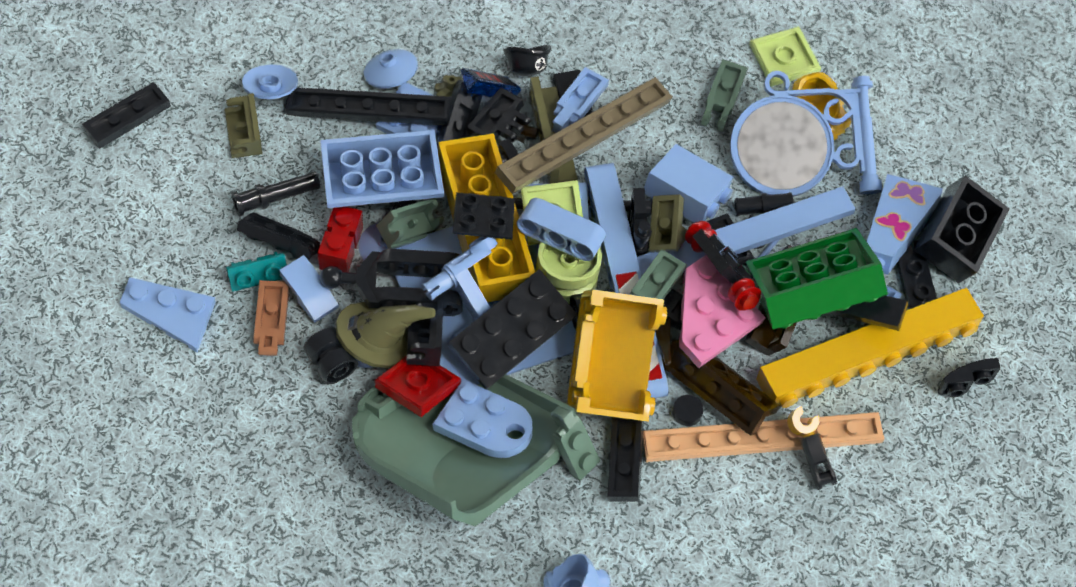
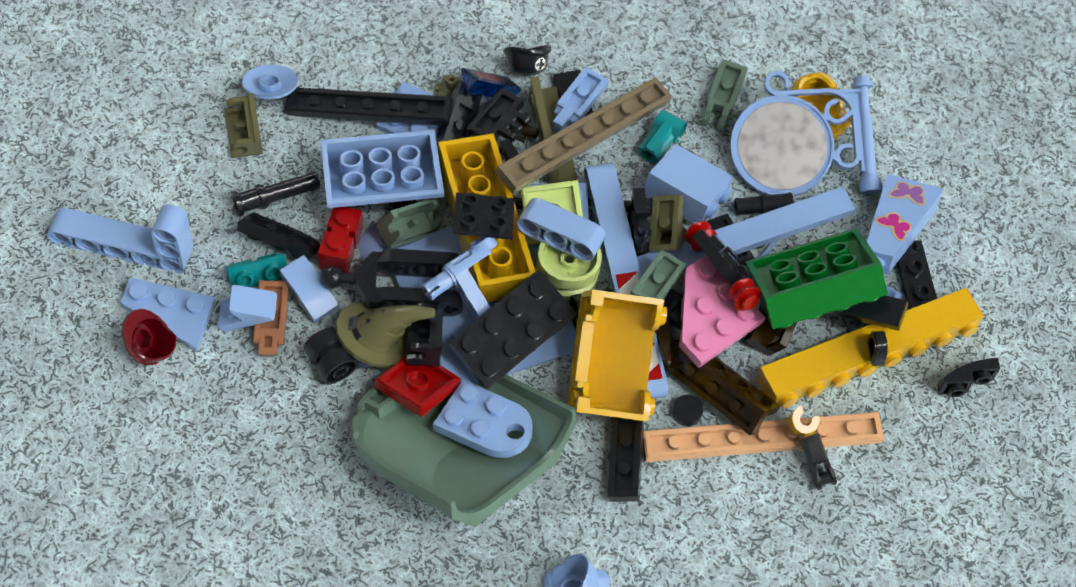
black plate [82,82,171,149] -> none
light blue dish [364,49,418,89] -> none
sand green hinge [551,405,601,481] -> none
yellowish green tile [749,27,821,87] -> none
black brick [914,175,1010,283] -> none
none -> light blue beam [47,204,194,273]
none -> dark red piece [121,309,177,365]
none -> light blue slope [218,285,277,331]
none -> teal piece [638,109,688,164]
none -> black tile [867,331,888,366]

